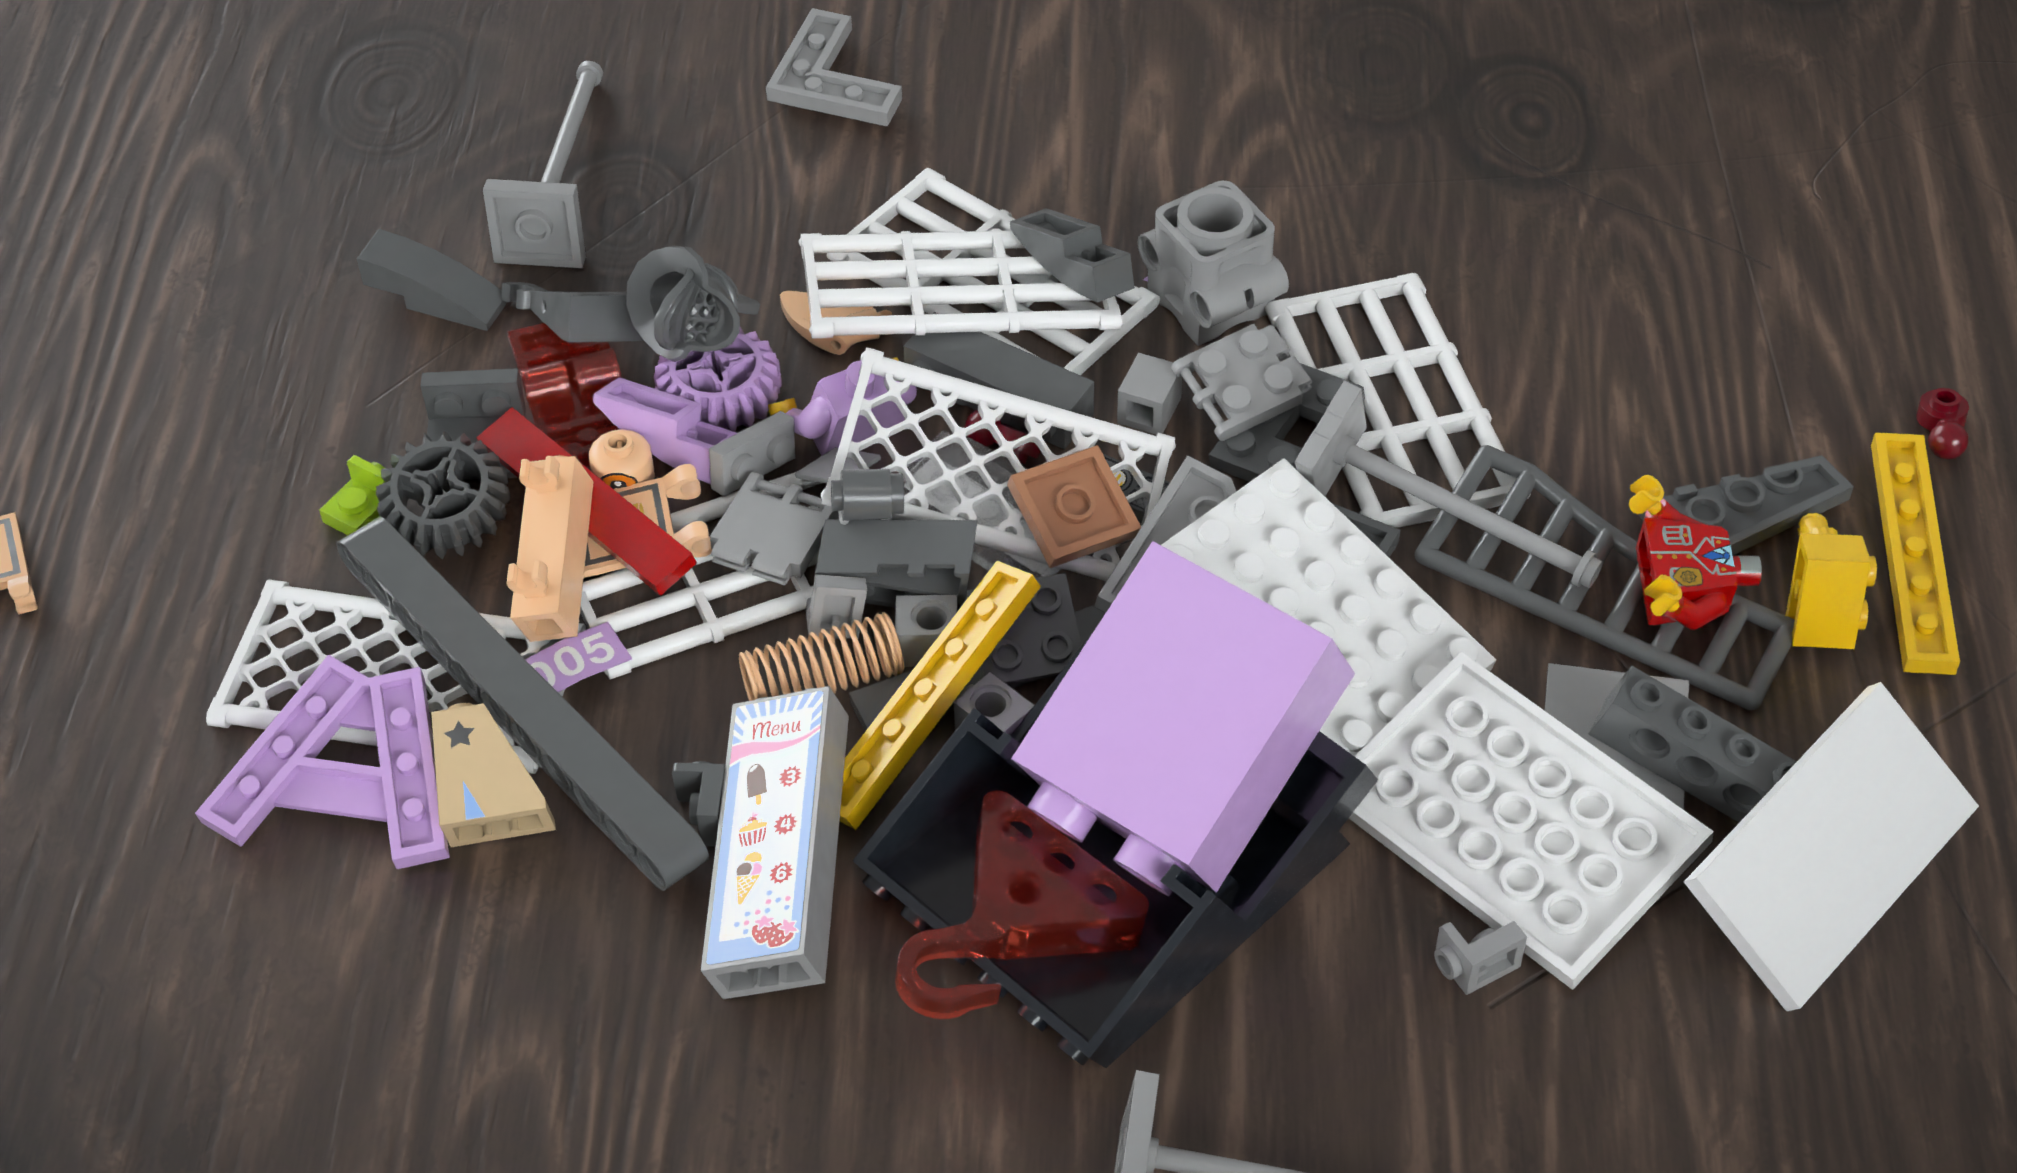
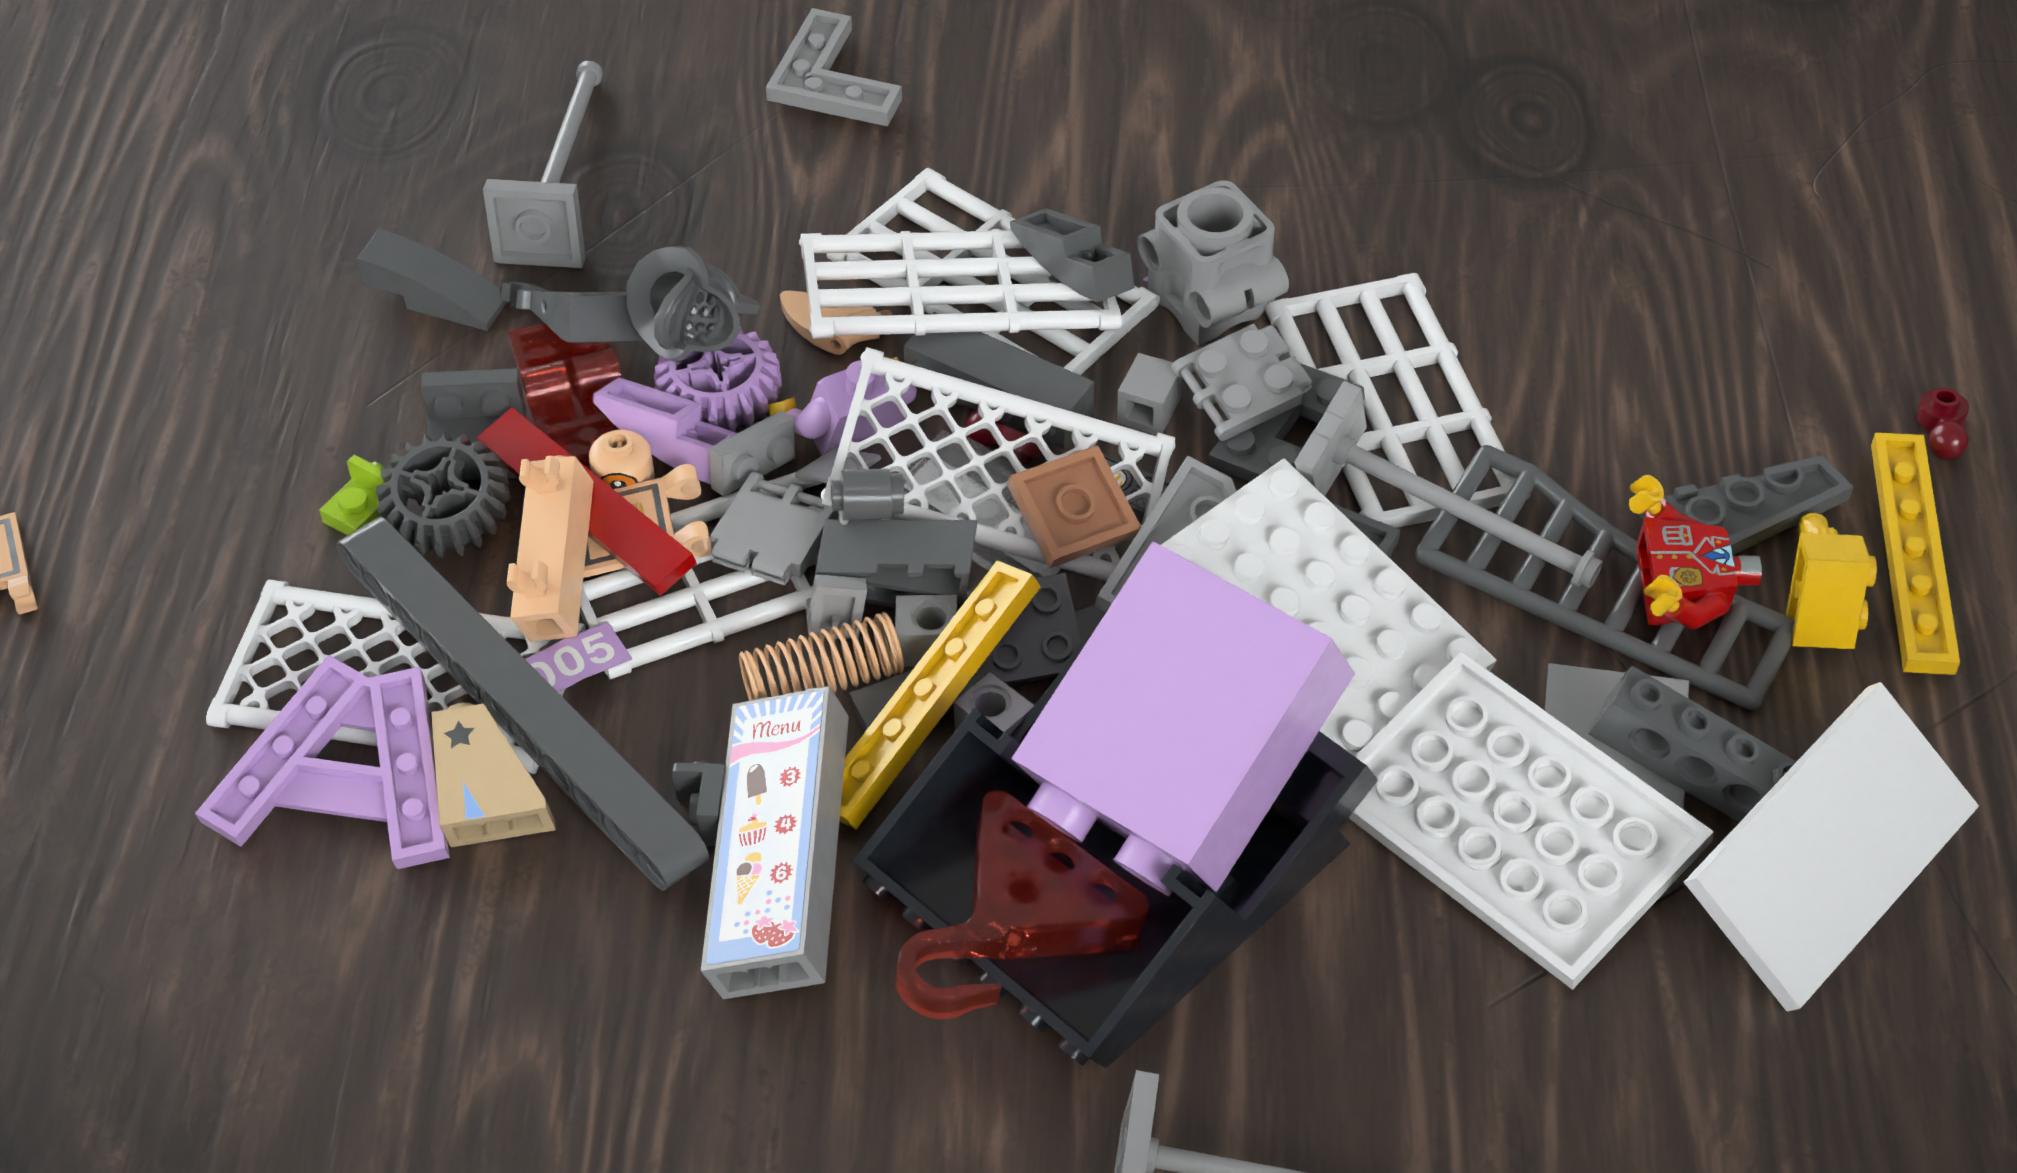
light grey bracket [1434,921,1527,995] -> none

